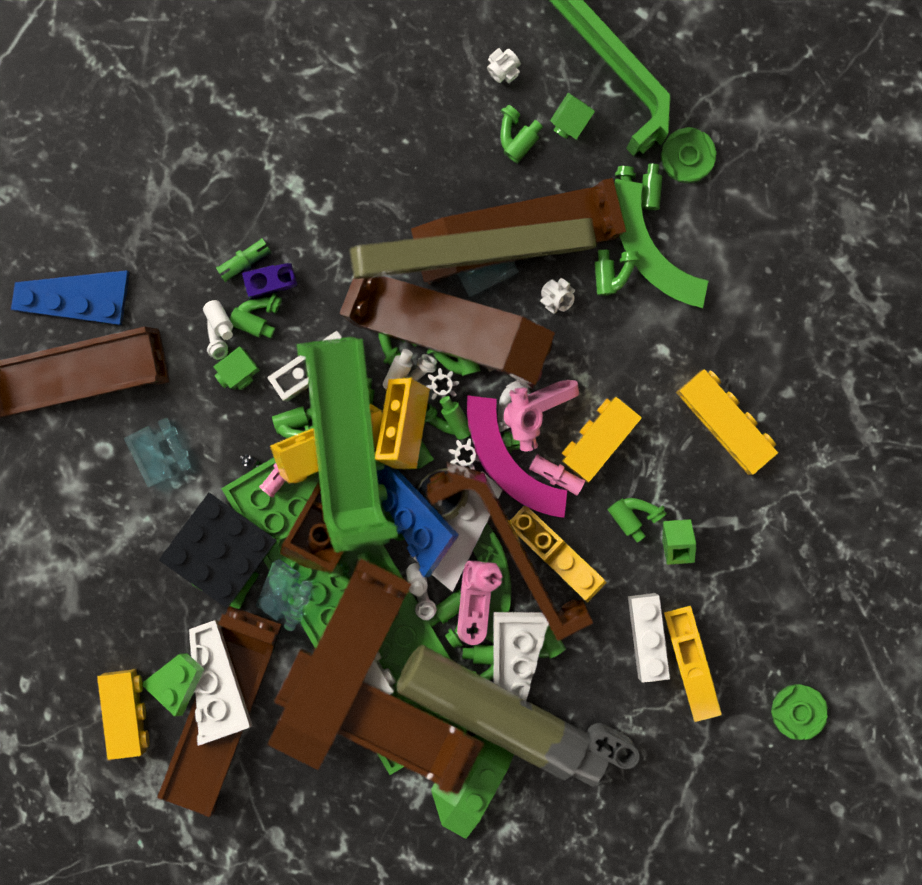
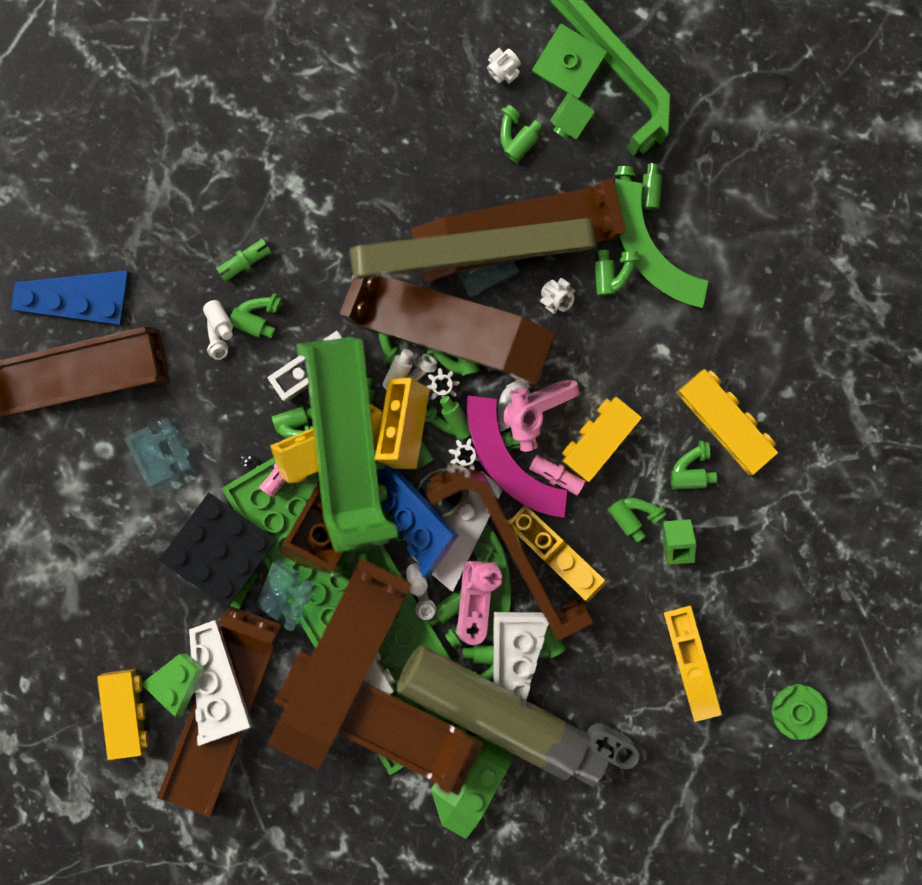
bright green brick [213,346,260,390] -> none
dark purple leg [242,263,297,300] -> none
white brick [628,593,670,683] -> none
bright green tile [661,127,717,183] -> none
none -> bright green plate [532,24,607,99]
none -> bright green plant [671,441,717,490]

